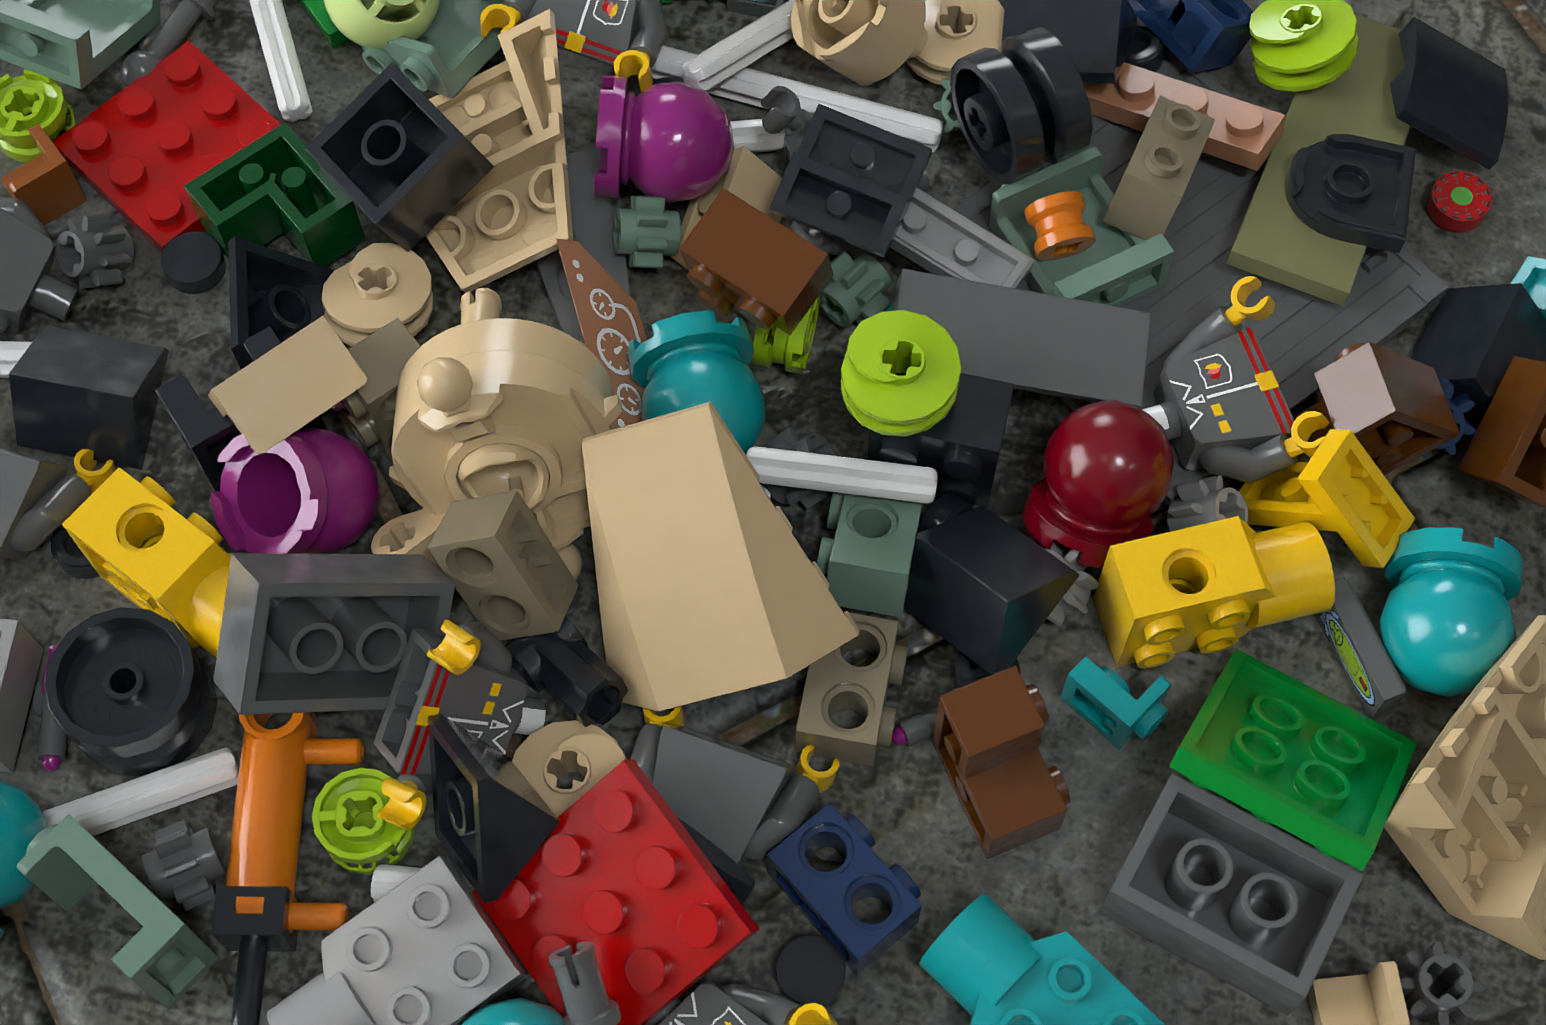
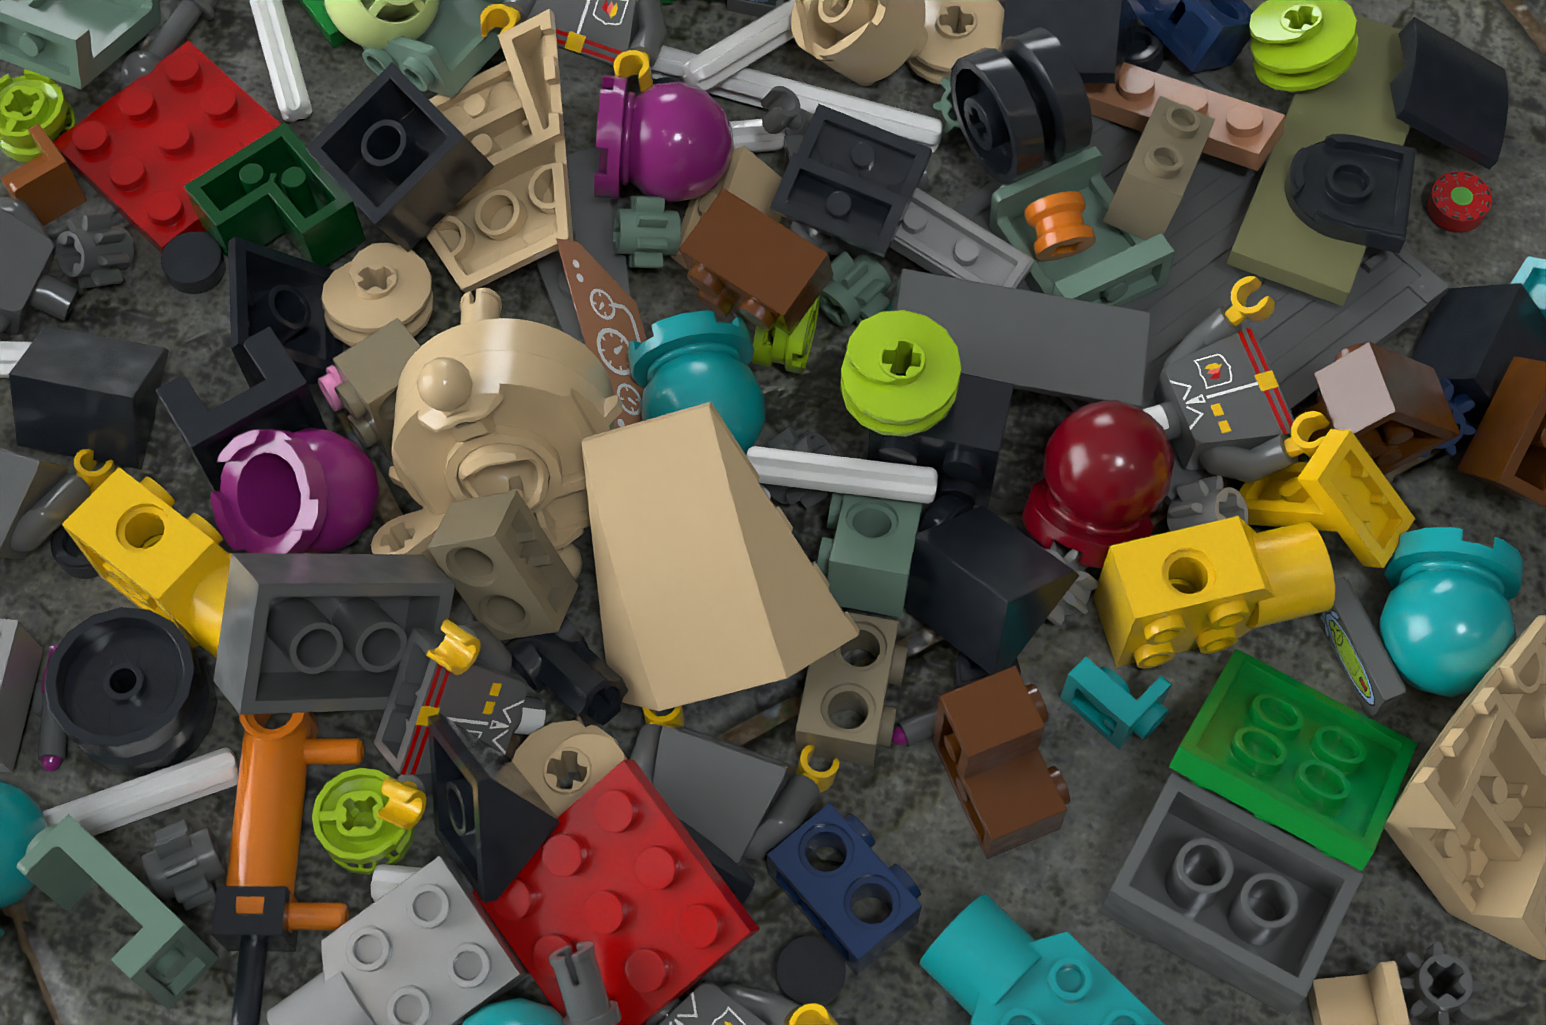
tan panel [208,316,367,454] -> none

